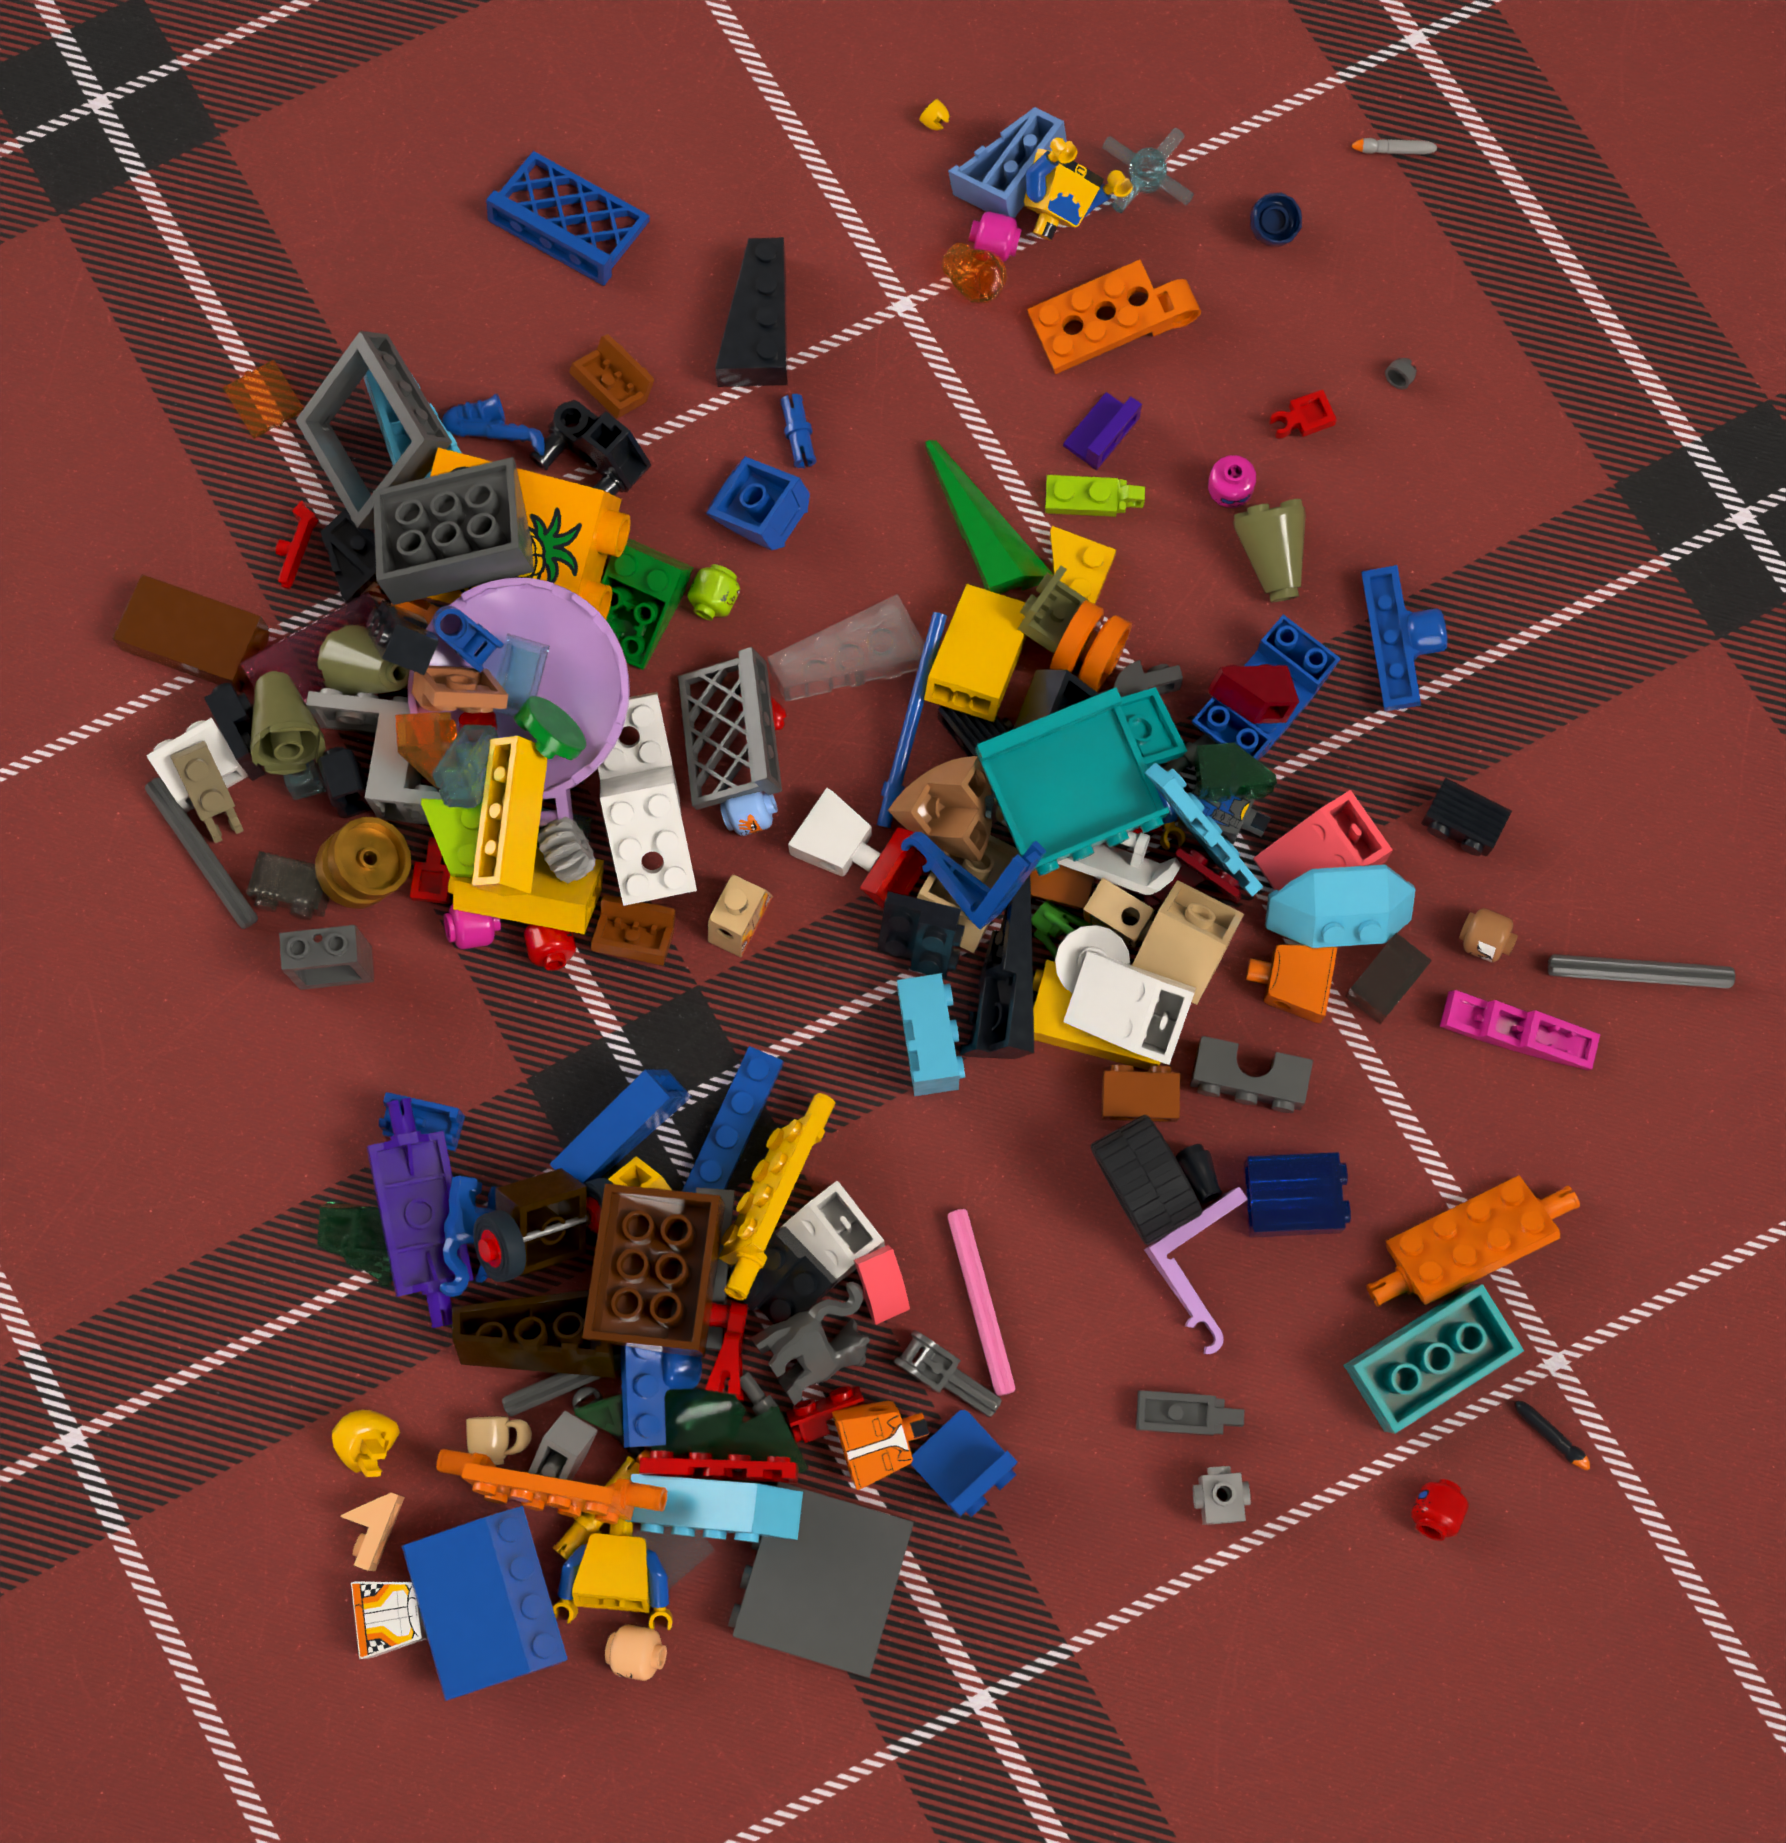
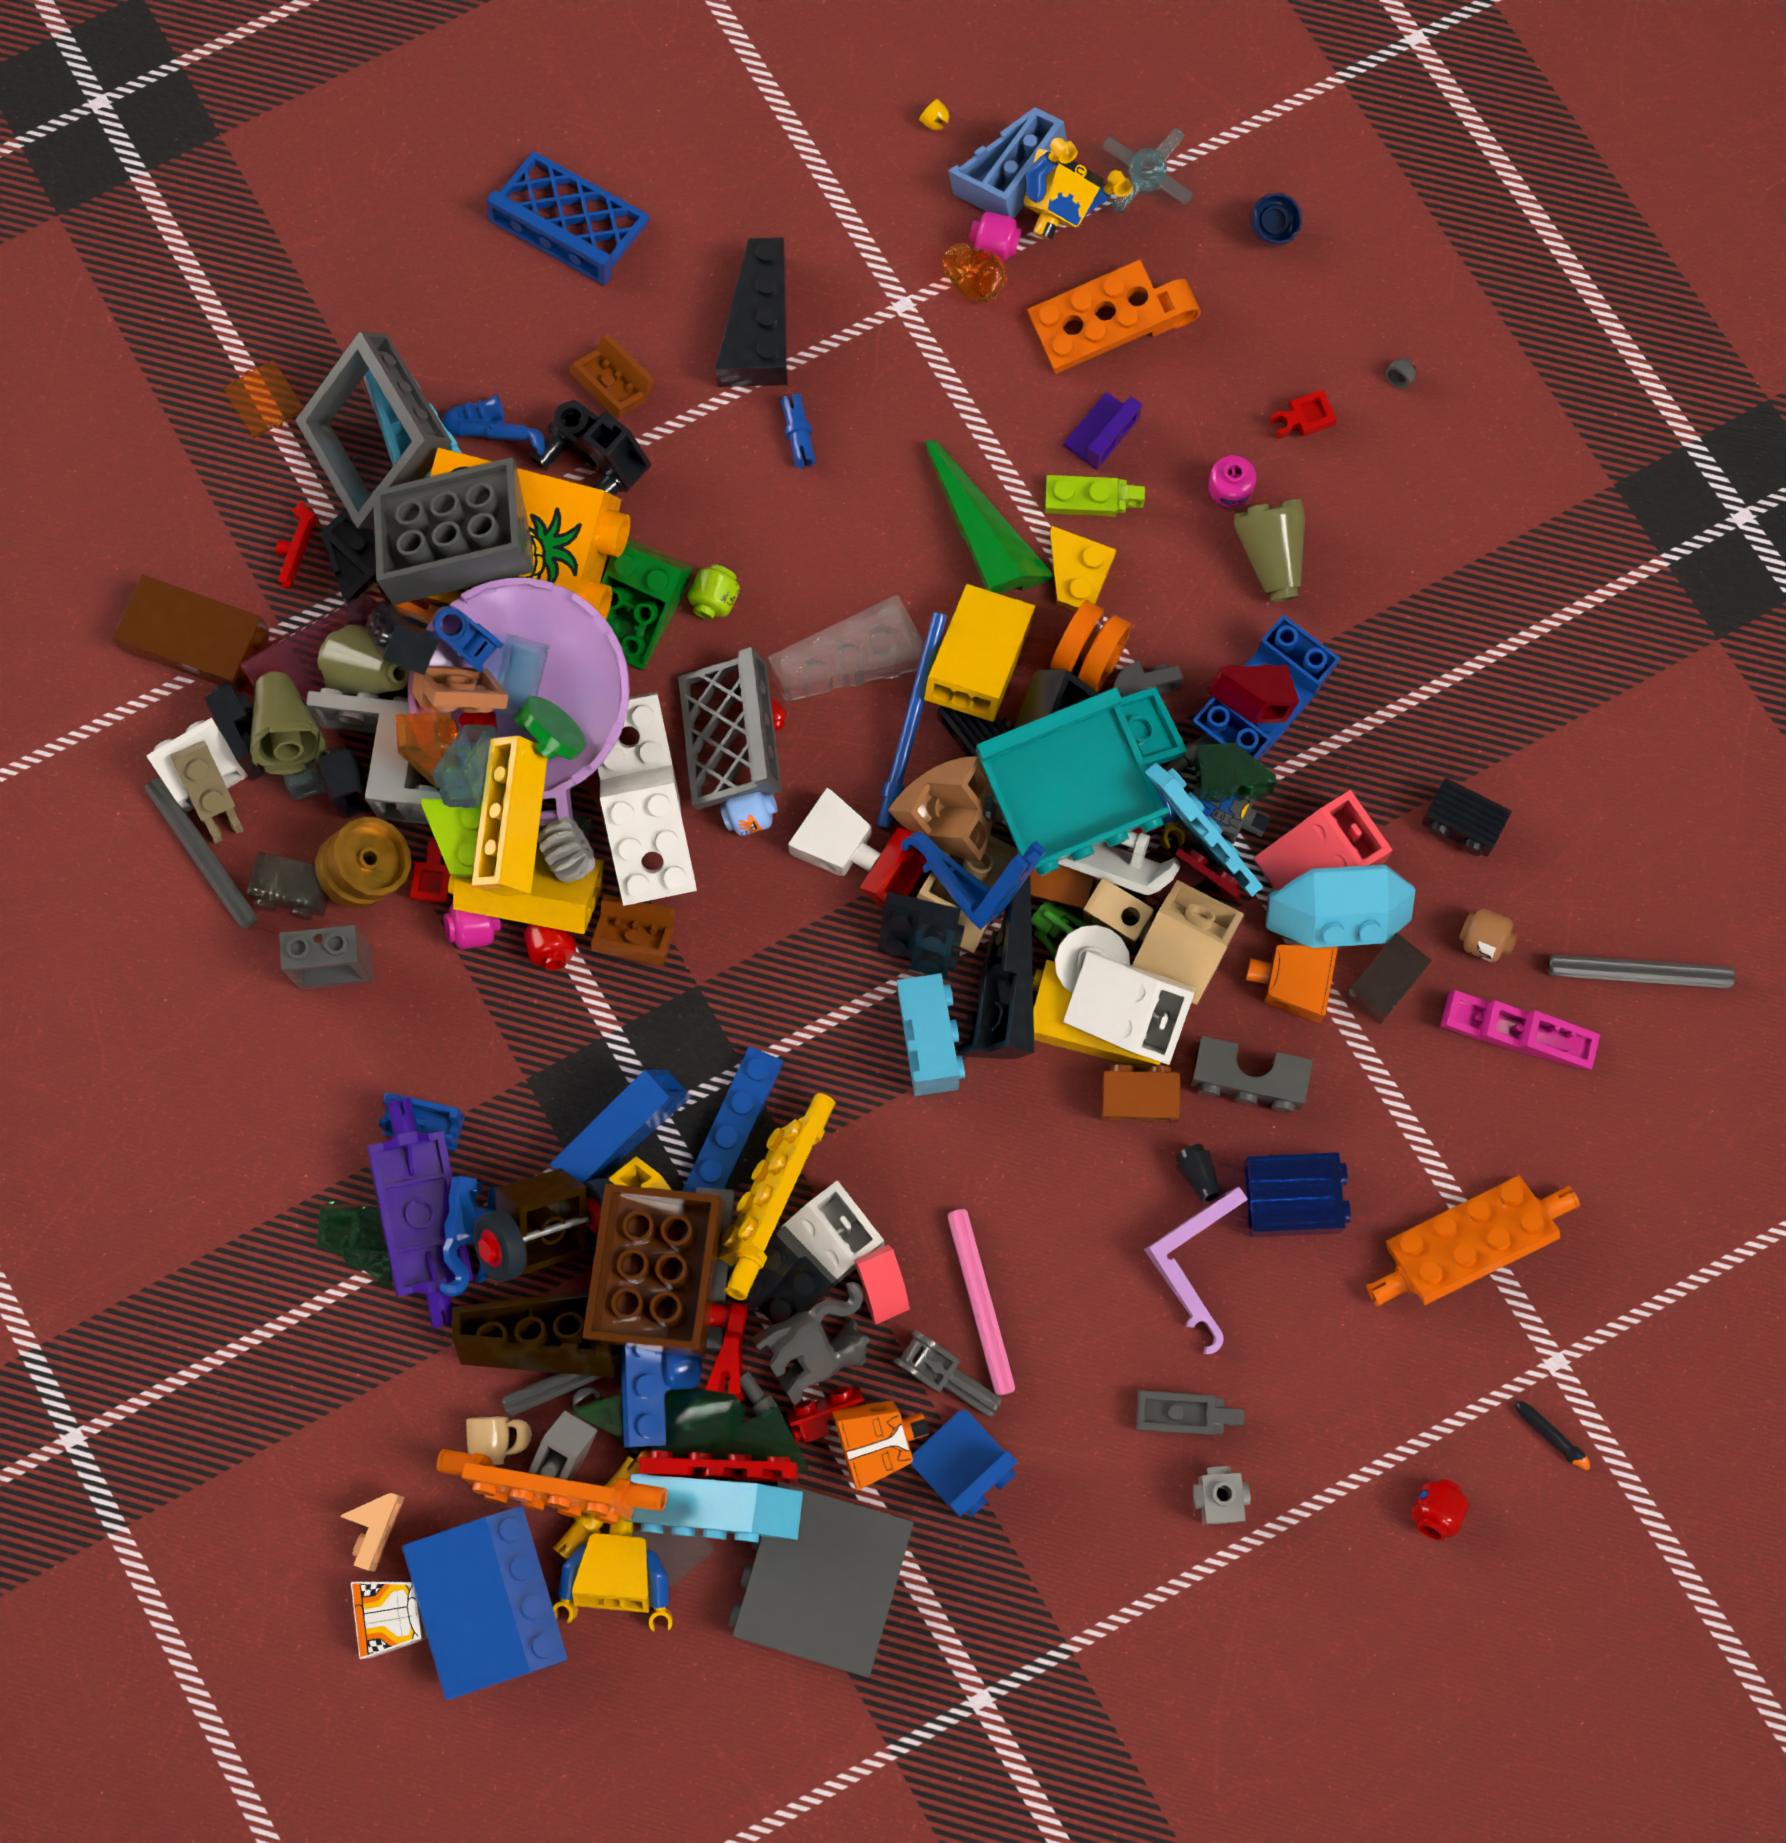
yellow piece [332,1410,400,1477] -> none
light nougat head [605,1624,667,1681] -> none
blue slope [706,456,810,550] -> none
tan torso [708,874,773,957] -> none
olive bracket [1018,565,1088,653] -> none
black tyre [1090,1114,1202,1245] -> none
teal brick [1344,1284,1524,1434] -> none
light grey piece [1352,138,1437,155] -> none
blue plate [1361,565,1448,712] -> none

